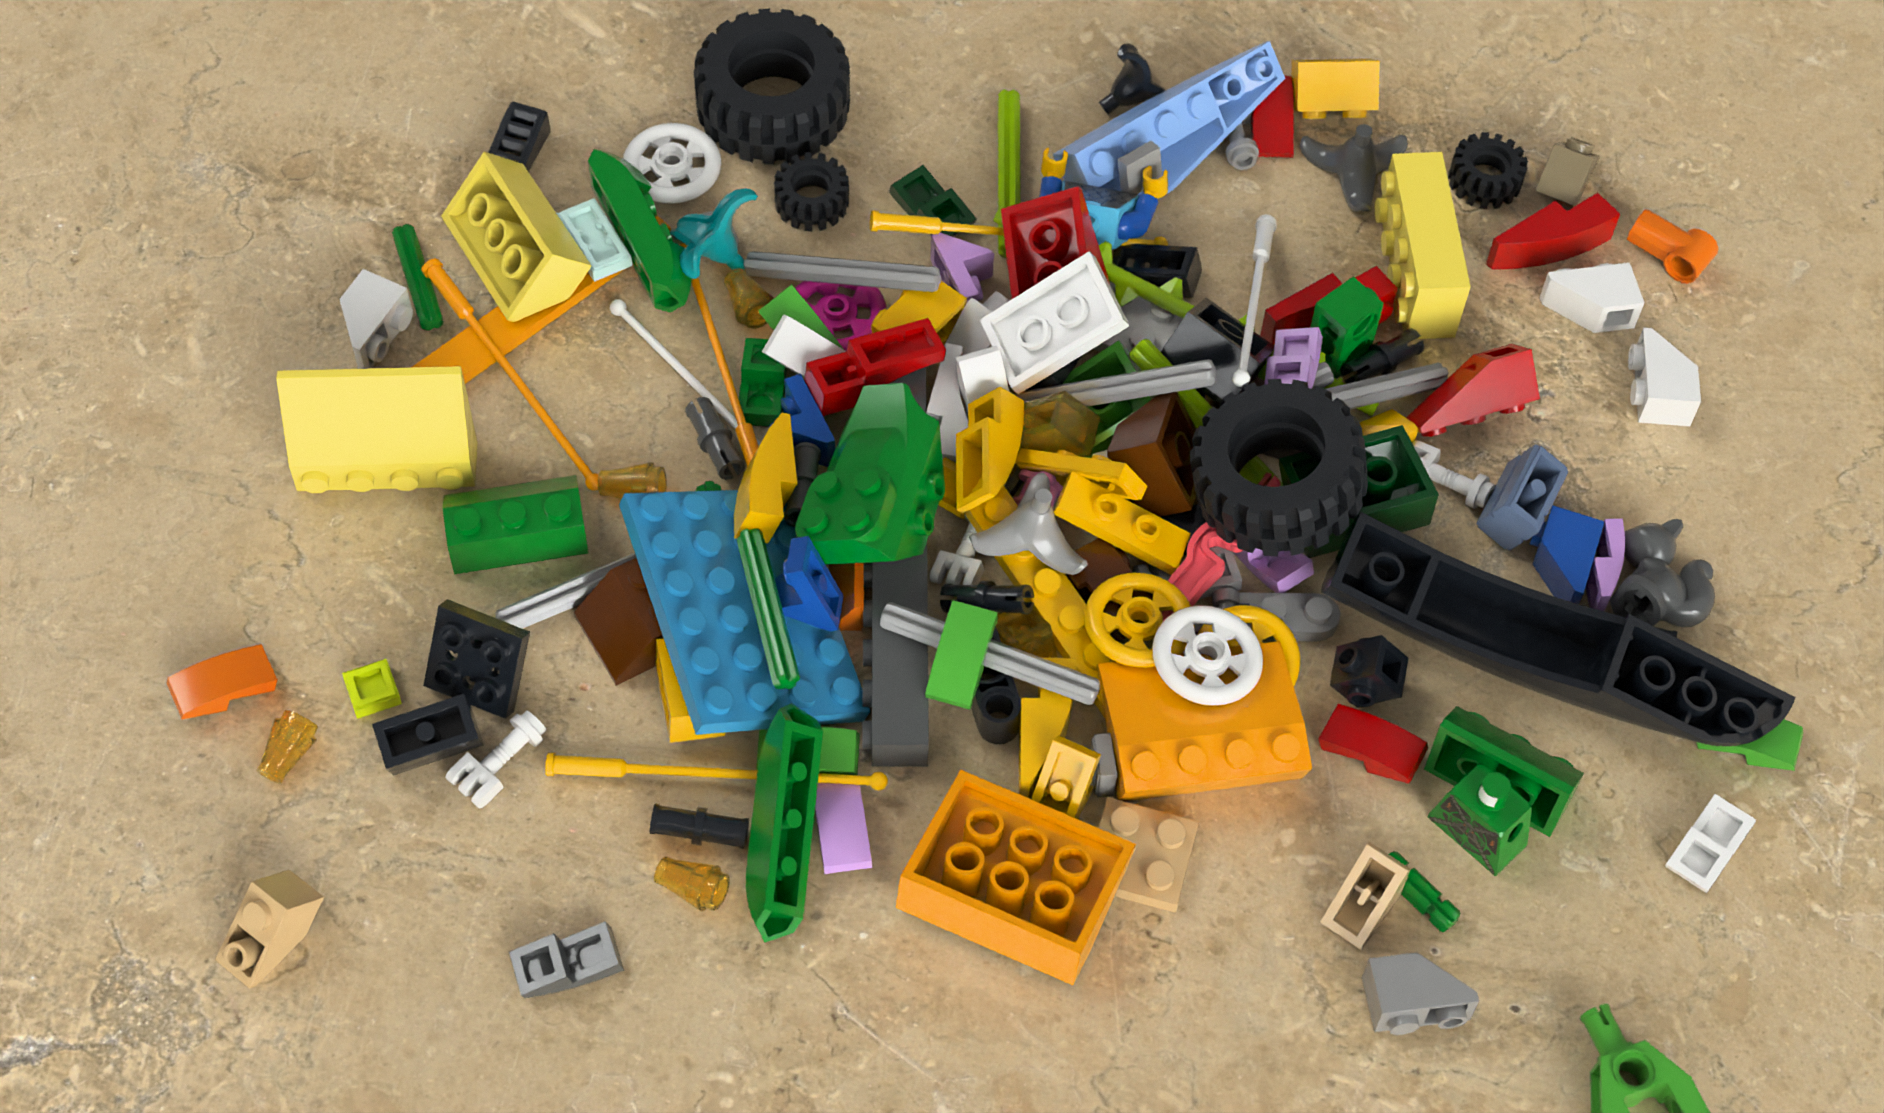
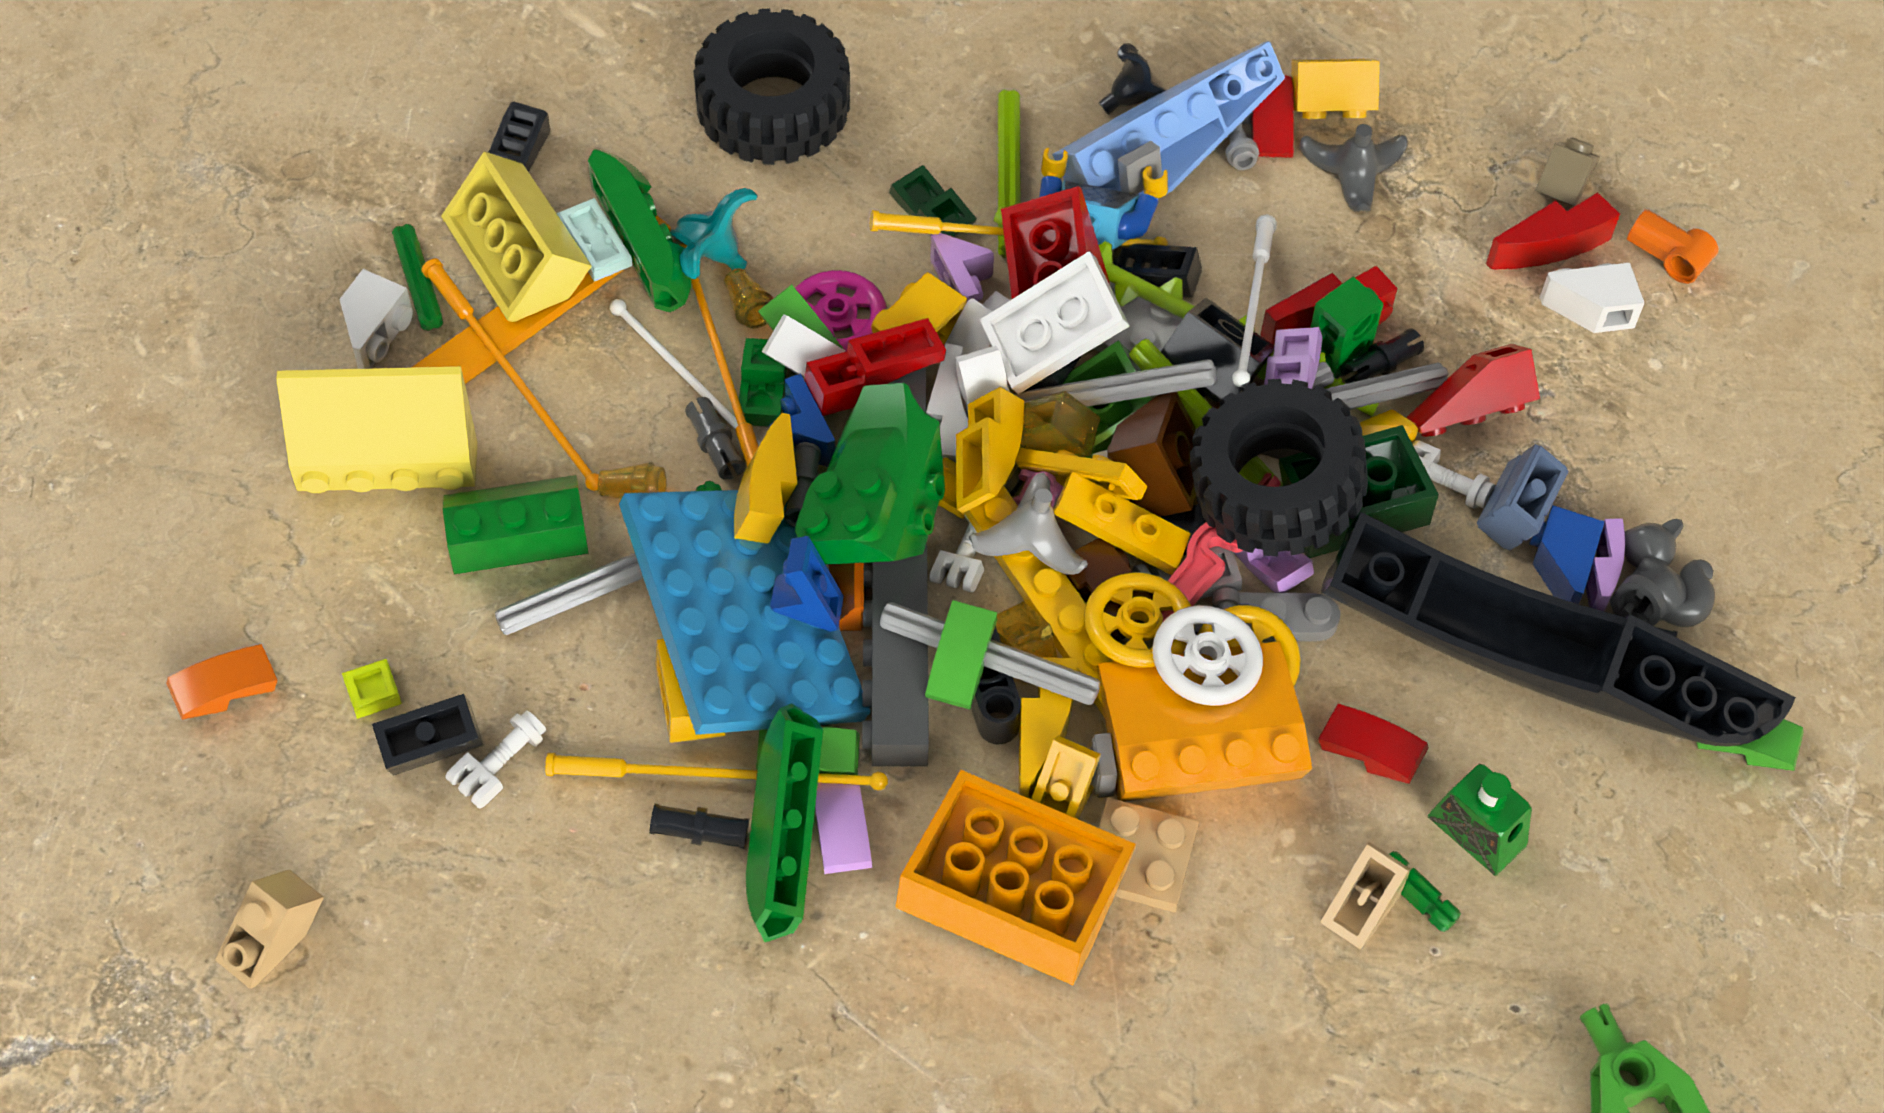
clear yellow cone [256,710,318,784] -> none
black plate [423,599,530,719] -> none
slope [509,921,624,998] -> none
reddish brown slope [574,557,664,686] -> none
white plate [623,123,721,204] -> none
clear yellow cone [654,856,730,911] -> none
green axle [737,528,800,690] -> none
light grey axle [744,251,941,292] -> none
black tyre [774,152,849,232] -> none
black pin [940,581,1034,614] -> none
black brick [1330,635,1409,708] -> none
light grey slope [1362,952,1479,1035] -> none
light yellow brick [1375,152,1471,339] -> none
green slope [1423,706,1584,837] -> none
black tyre [1448,132,1528,209] -> none
white slope [1628,328,1701,426] -> none
white slope [1665,794,1756,893] -> none

